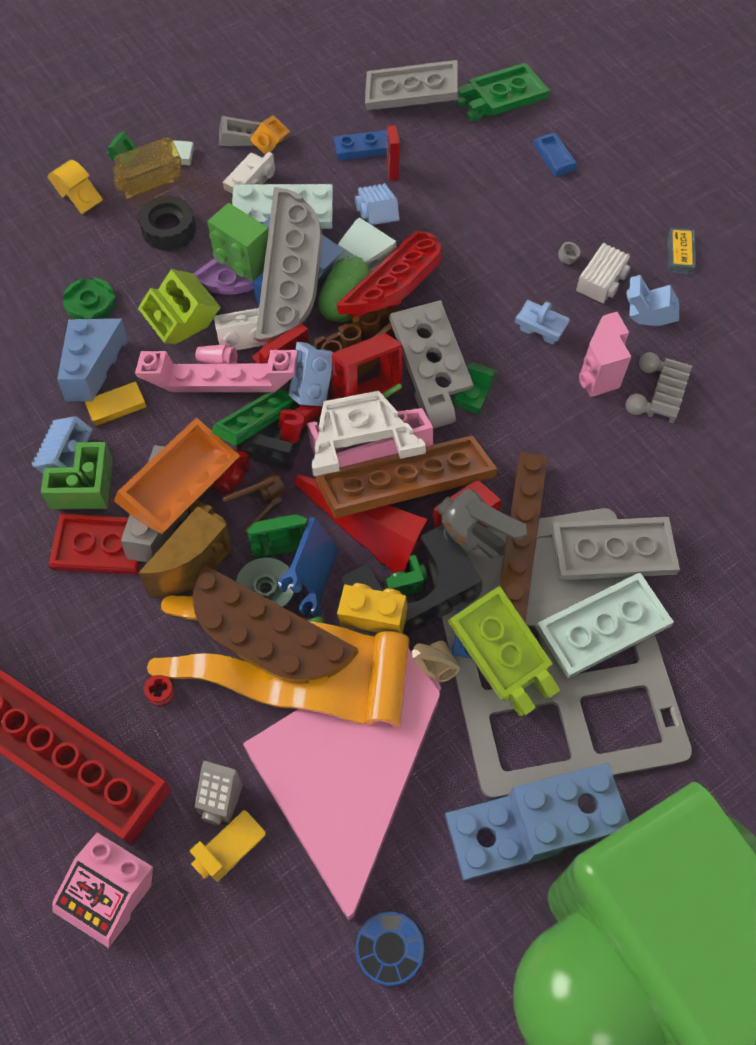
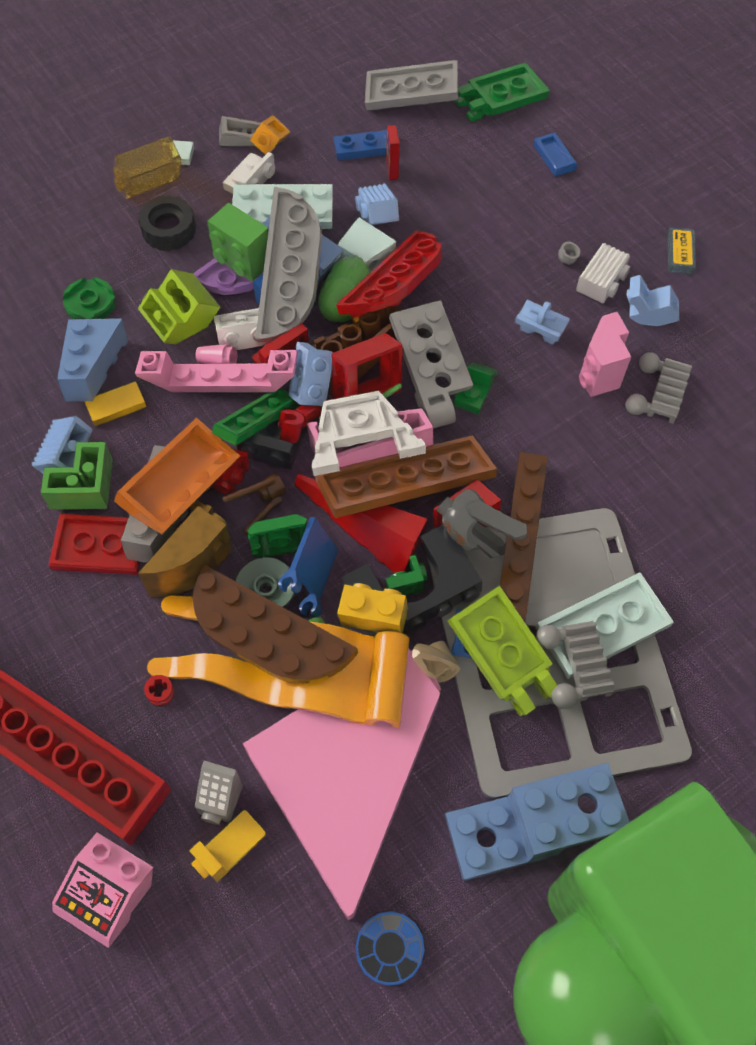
yellow brick [47,160,103,214] -> none
green tile [106,131,140,168] -> none
light grey plate [552,517,680,580] -> none
none -> light grey gear [536,621,614,709]

